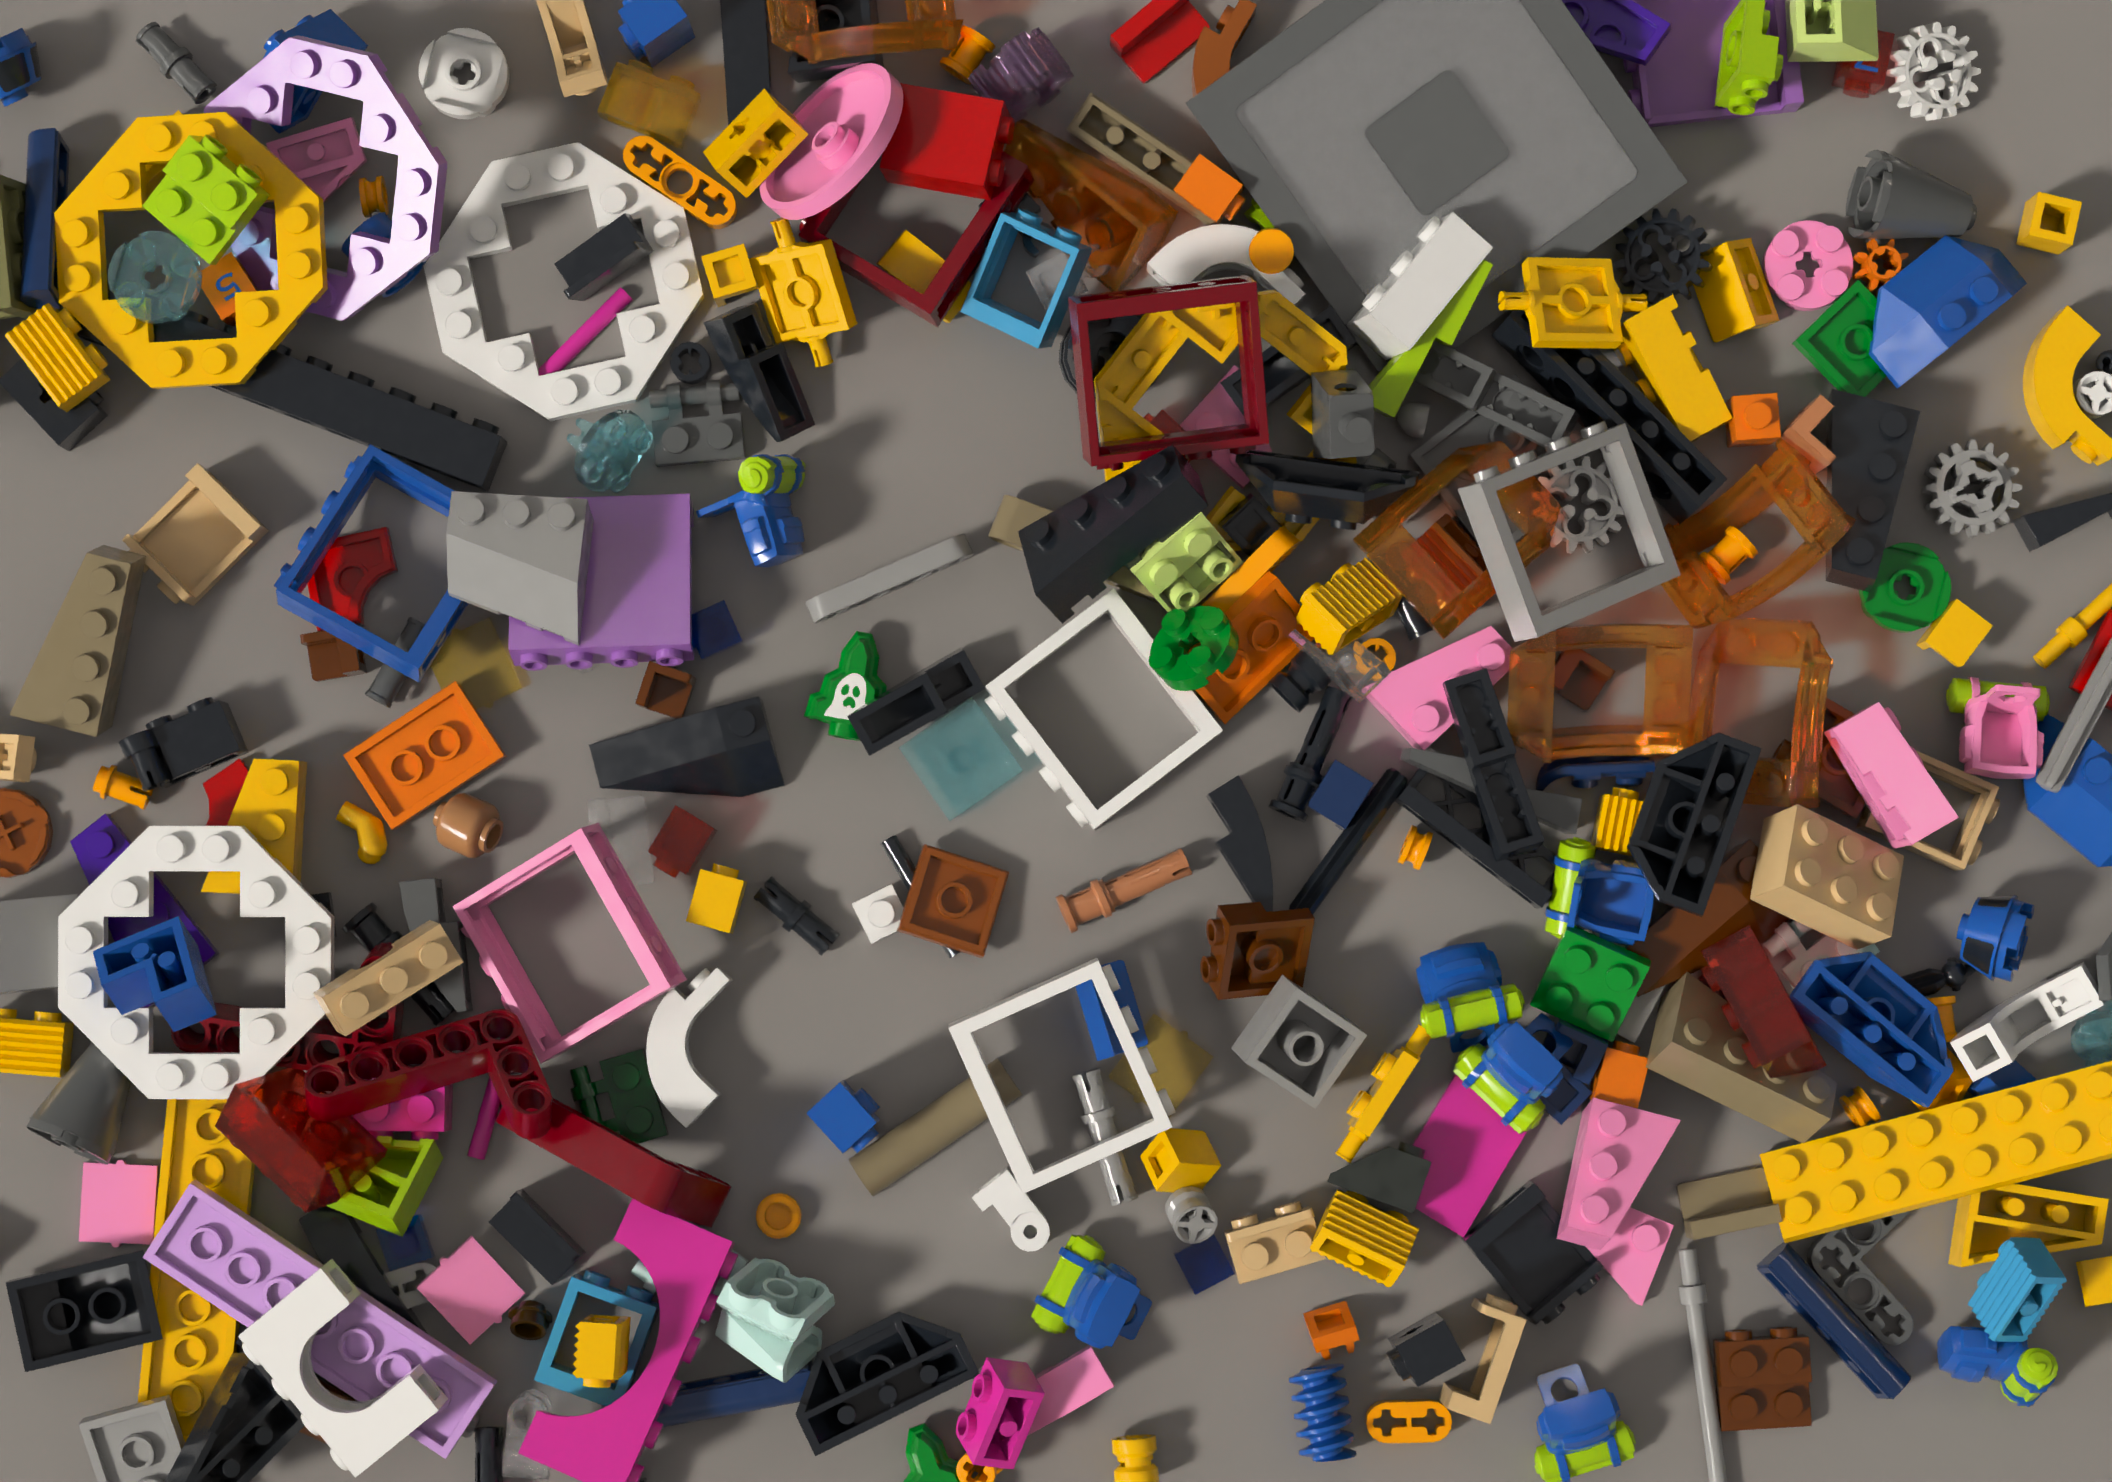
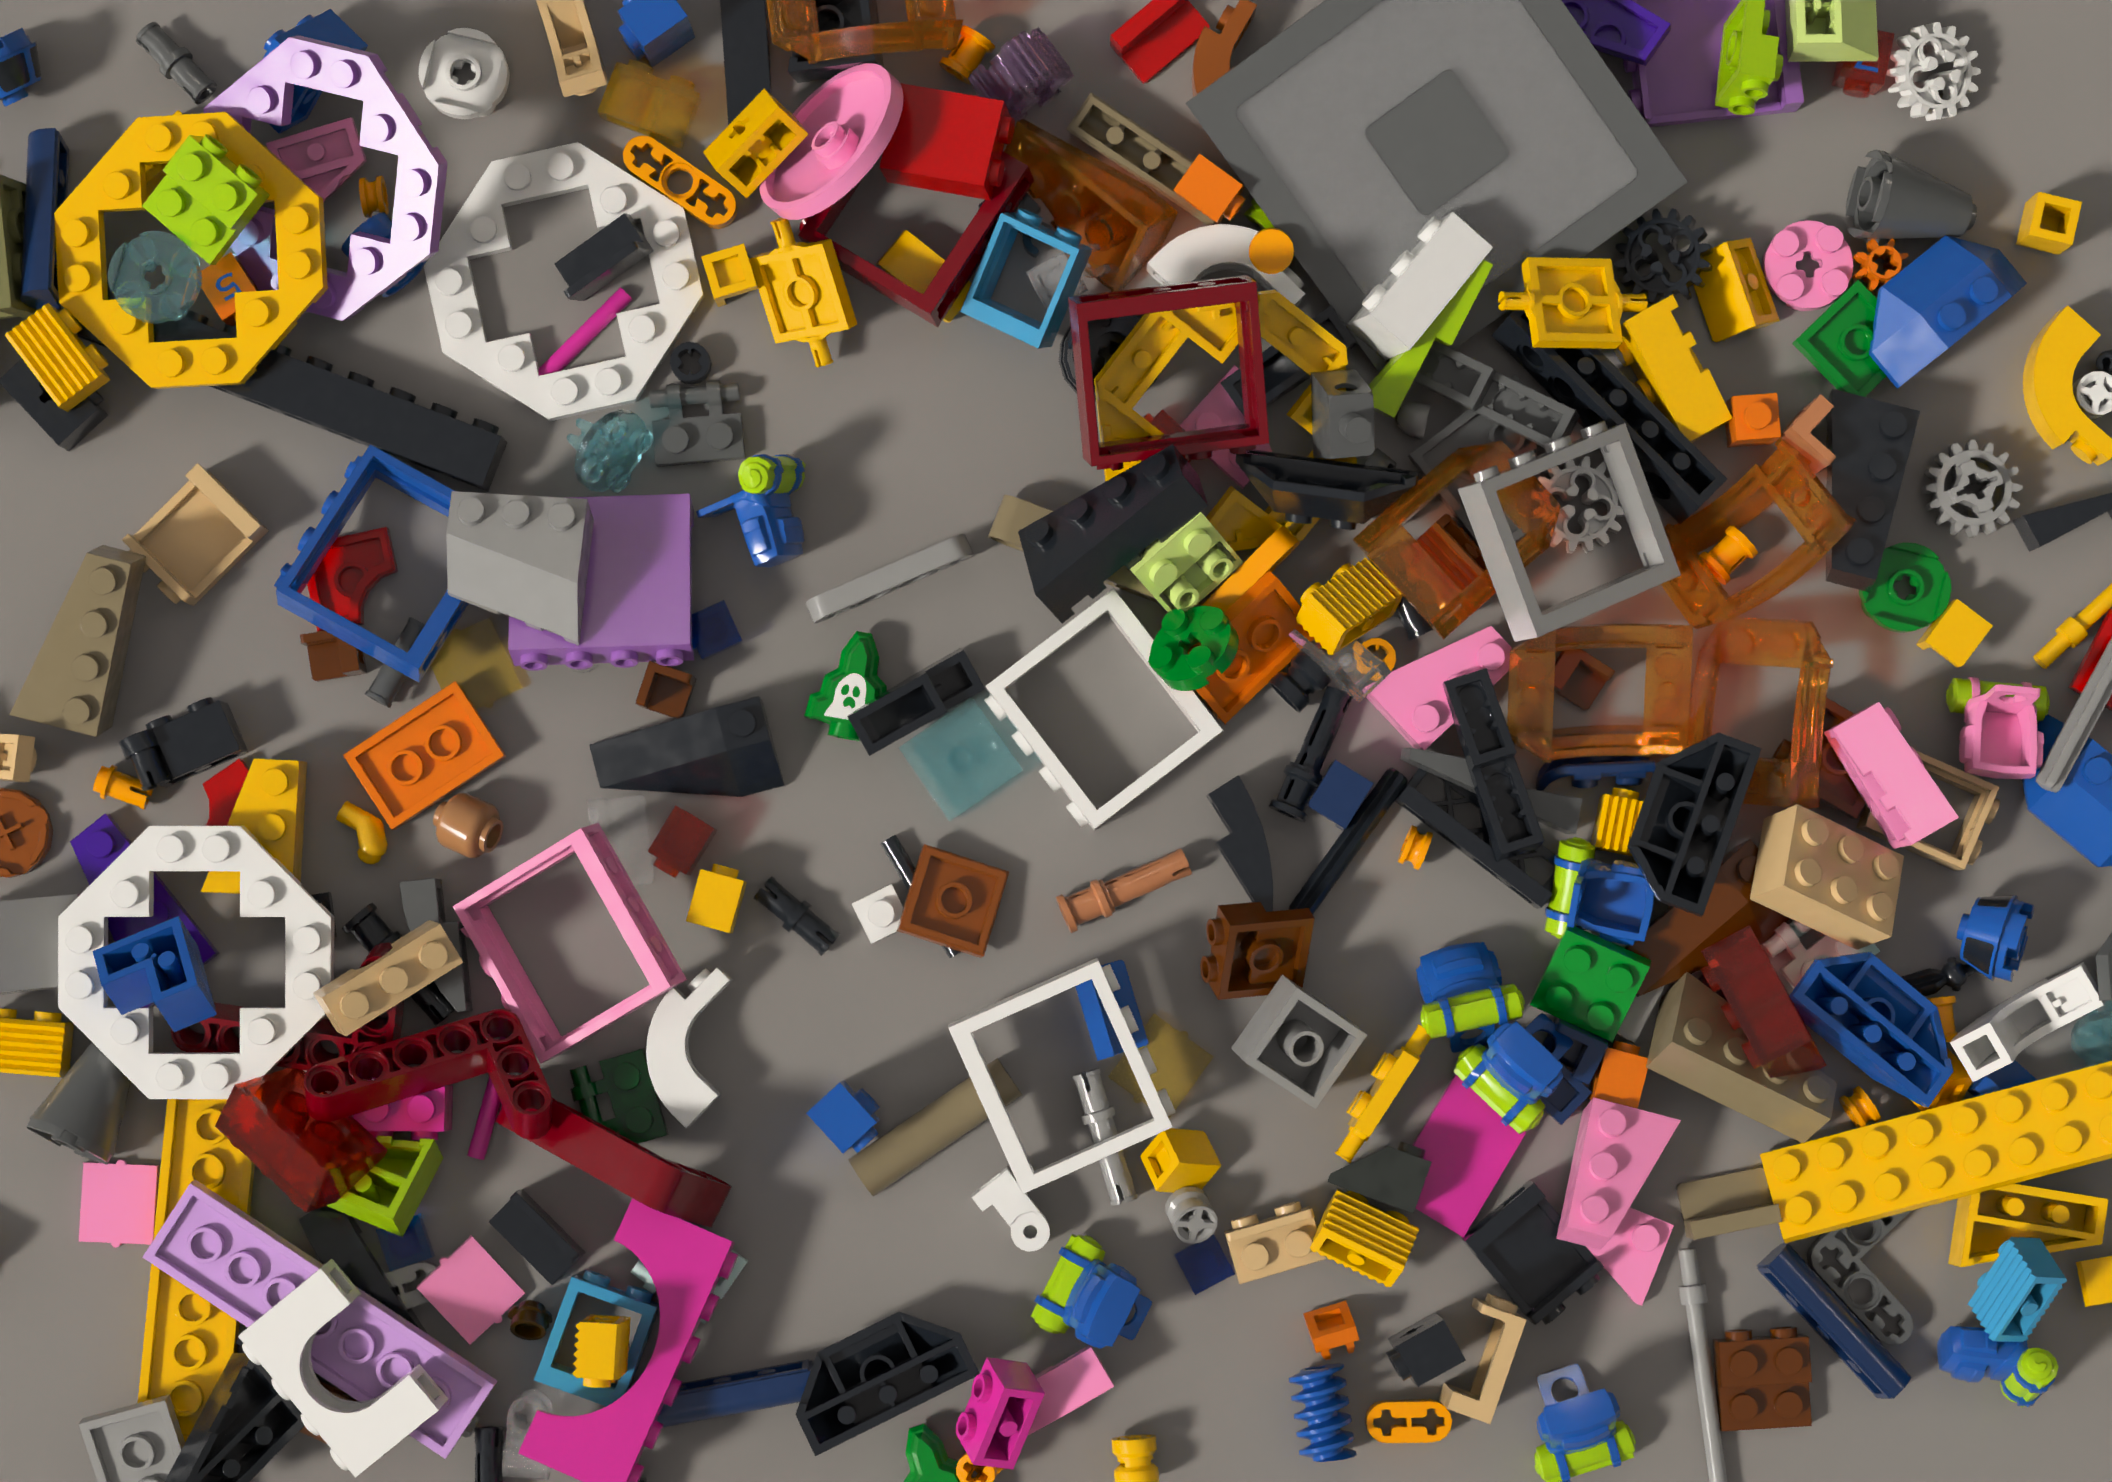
black slope [6,1250,163,1372] -> none
black slope [704,303,815,442] -> none
light aqua piece [715,1257,835,1383] -> none
light orange tile [756,1193,802,1239] -> none
black tile [1218,493,1282,557] -> none

